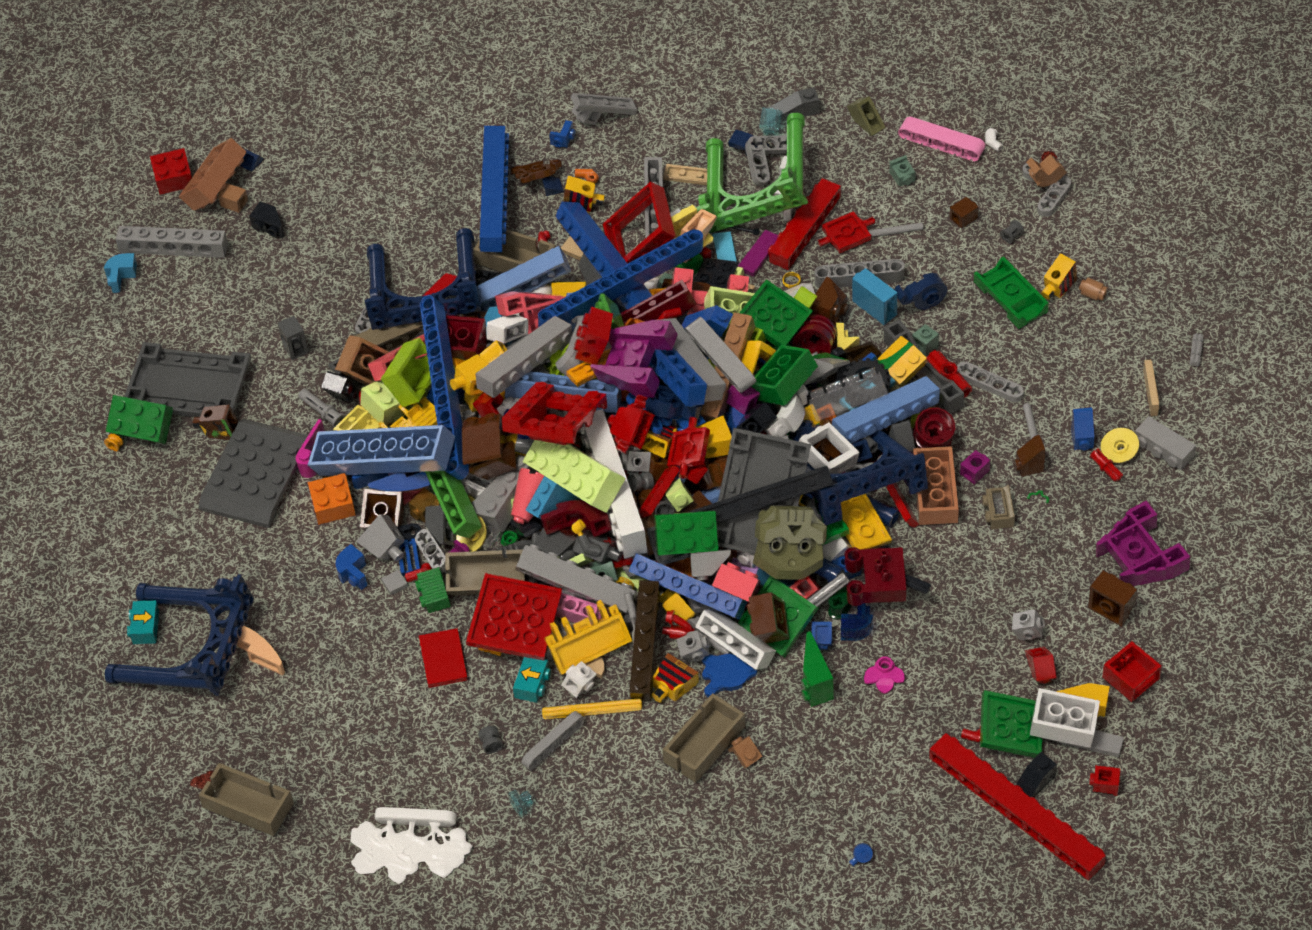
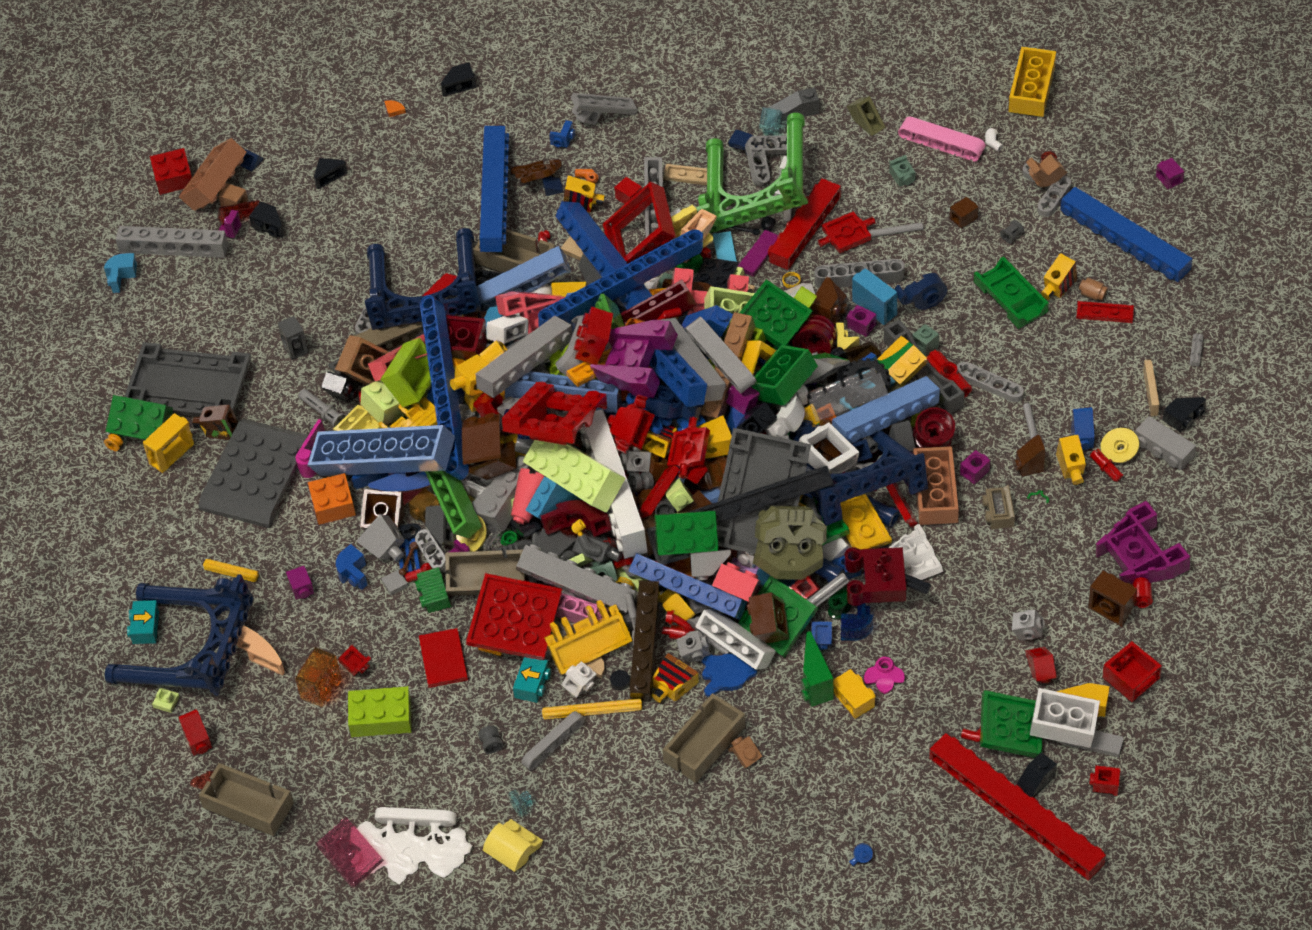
none -> yellow window [143,413,194,473]
none -> yellowish green tile [152,688,180,713]
none -> red slope [178,709,212,756]
none -> yellow axle [203,559,259,582]
none -> clear red piece [217,200,260,225]
none -> magenta bracket [219,210,241,238]
none -> magenta brick [286,565,314,600]
none -> clear orange brick [295,647,342,707]
none -> black slope [314,158,348,189]
none -> clear pink tile [315,817,384,888]
none -> red bracket [337,645,371,676]
none -> lime brick [348,686,411,737]
none -> orange tile [384,100,406,117]
none -> reddish brown hinge [399,542,418,576]
none -> black slope [440,62,476,97]
none -> light yellow brick [483,819,543,872]
none -> black tile [610,670,630,691]
none -> red brick [614,177,642,204]
none -> black hinge [761,216,776,231]
none -> yellow brick [833,669,876,719]
none -> magenta brick [846,305,876,337]
none -> white slope [889,524,943,580]
none -> yellow brick [1008,47,1056,117]
none -> yellow torso [1056,435,1086,485]
none -> blue brick [1061,187,1193,282]
none -> red tile [1076,301,1134,323]
none -> red brick [1132,577,1153,608]
none -> magenta brick [1156,158,1184,190]
none -> black slope [1162,397,1206,433]

